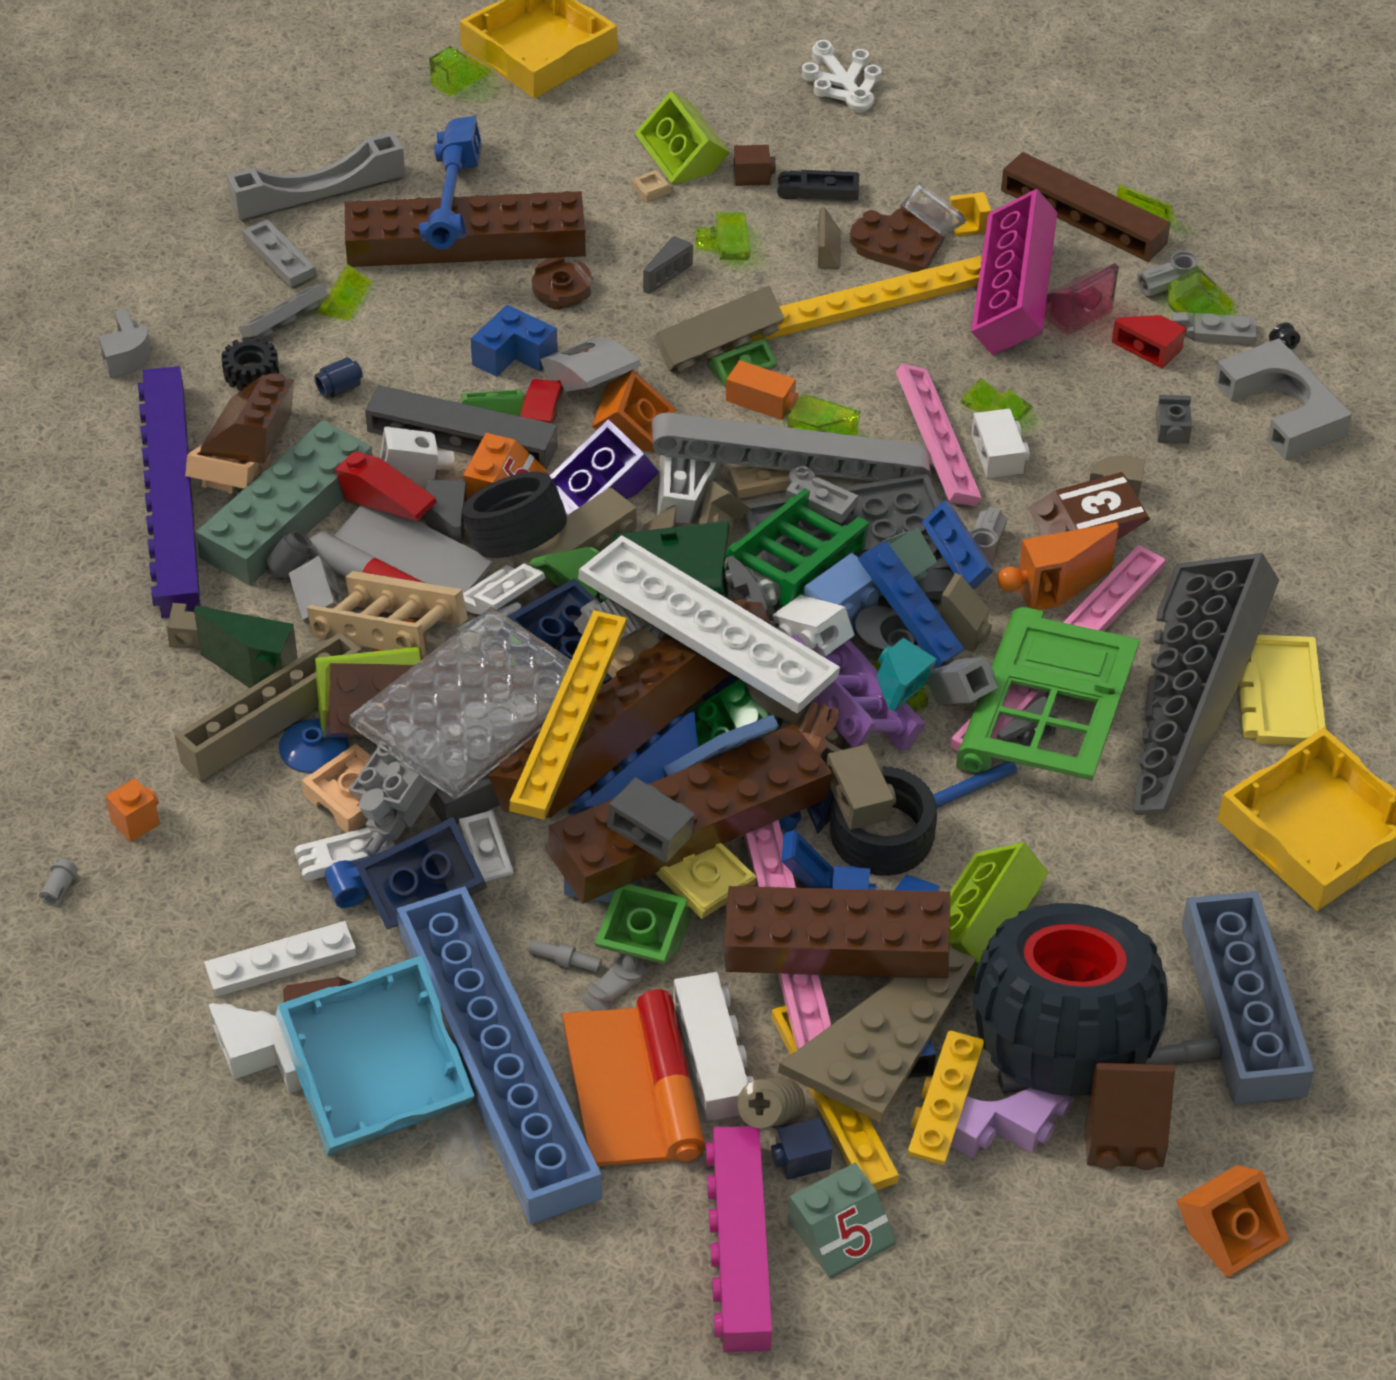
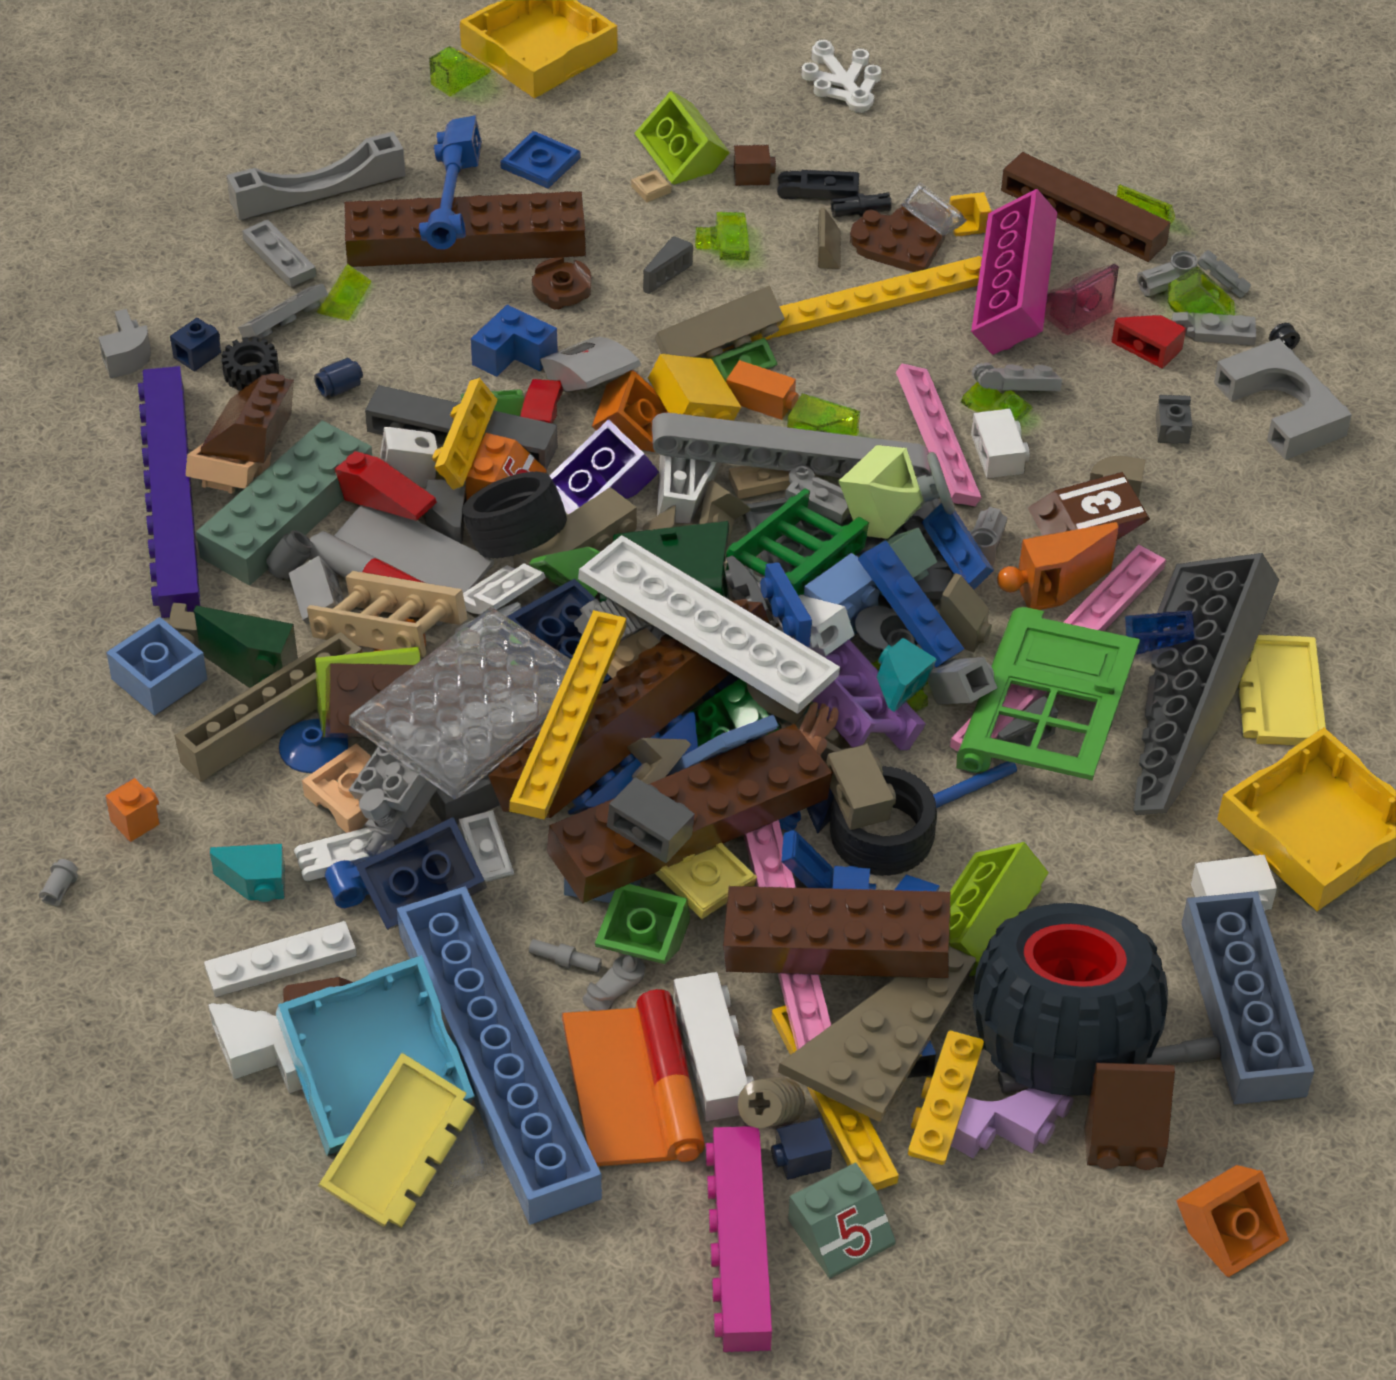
none -> medium blue brick [106,617,208,716]
none -> dark blue brick [170,317,221,372]
none -> teal slope [210,844,285,902]
none -> light yellow hinge [318,1053,475,1228]
none -> yellow hinge [432,378,497,490]
none -> blue tile [500,131,581,189]
none -> dark tan slope [627,738,691,784]
none -> yellow brick [648,354,741,421]
none -> blue plate [760,562,812,648]
none -> black pin [830,192,892,218]
none -> yellowish green piece [839,445,955,539]
none -> light grey hinge [971,363,1062,391]
none -> clear blue slope [1125,610,1195,655]
none -> white piece [1191,855,1277,911]
none -> light grey axle [1197,250,1251,298]

